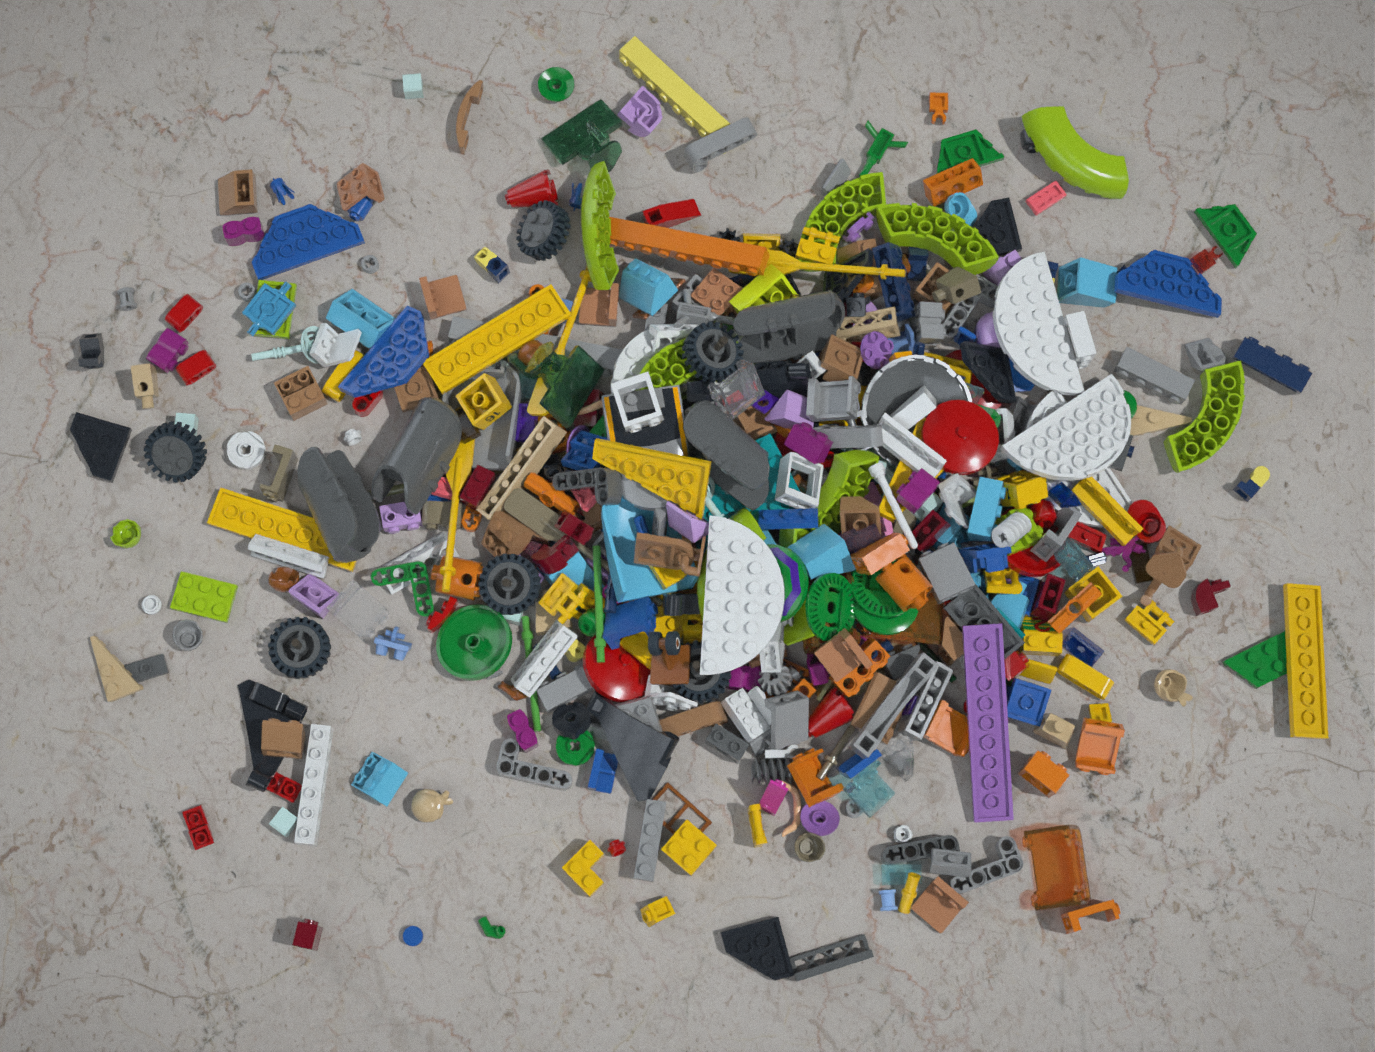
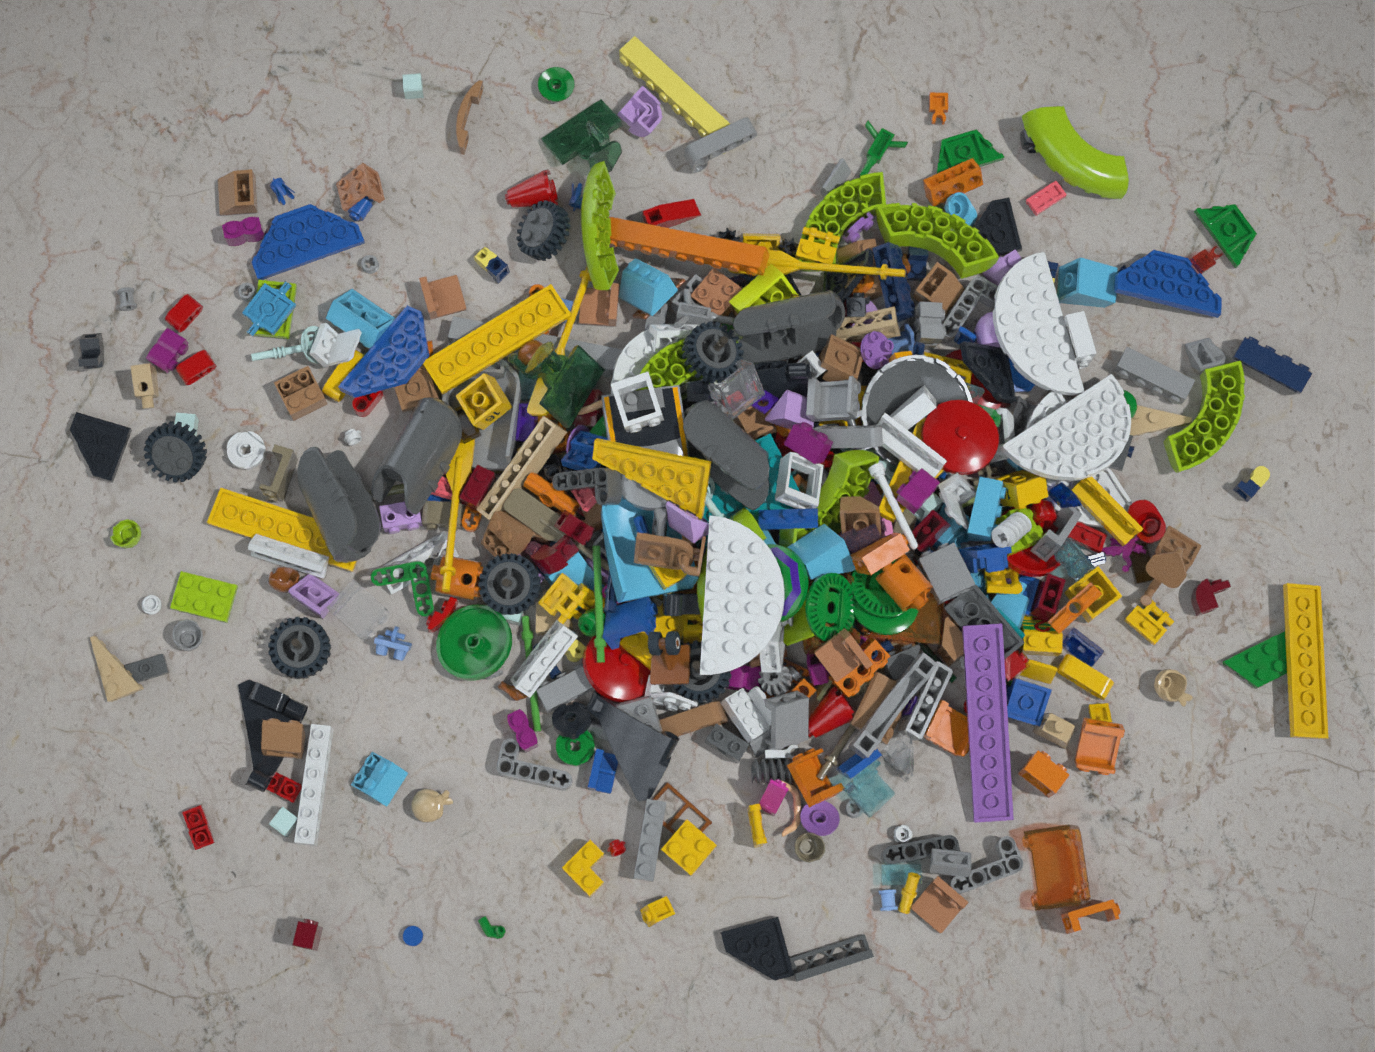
dark tan torso [932,266,981,304] -> none

